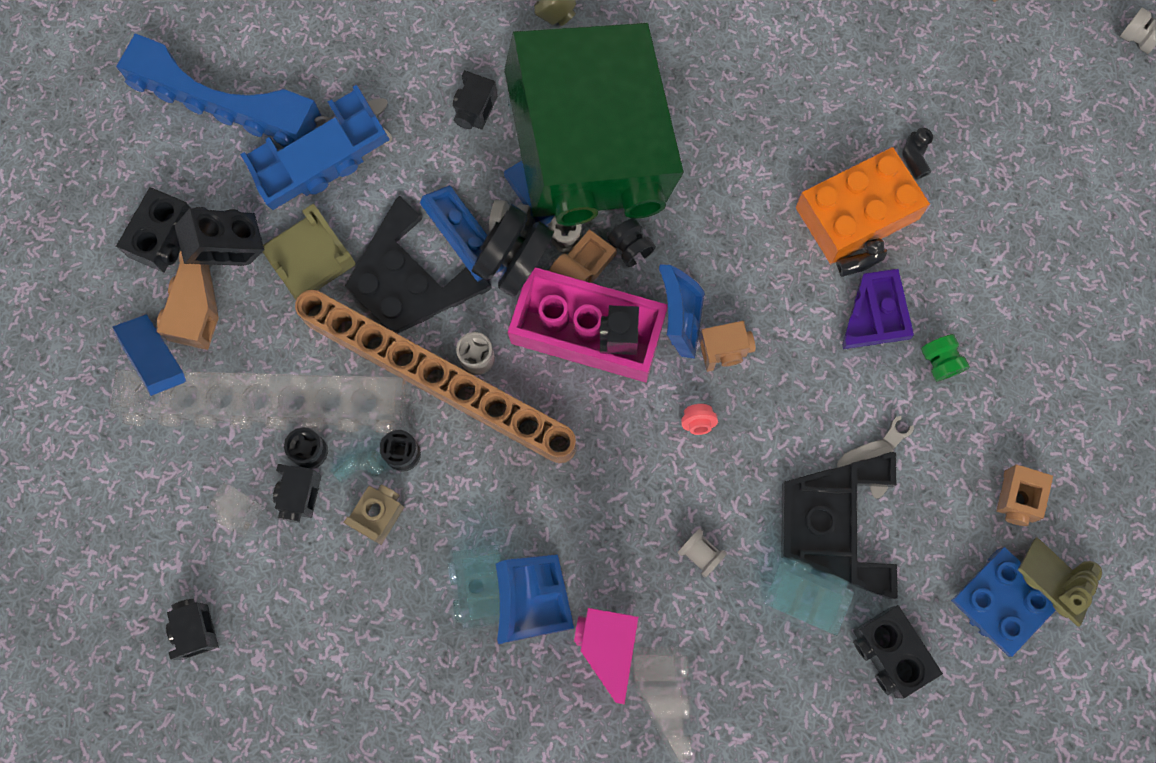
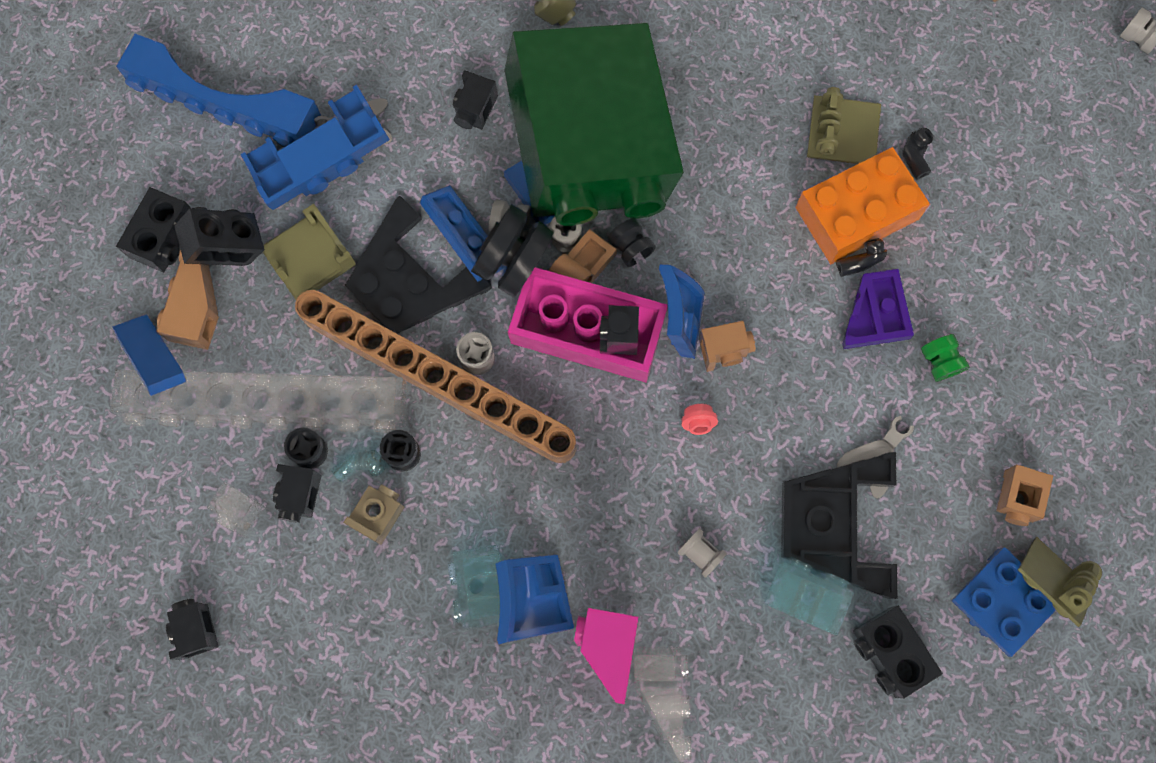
none -> olive hinge [807,87,881,164]

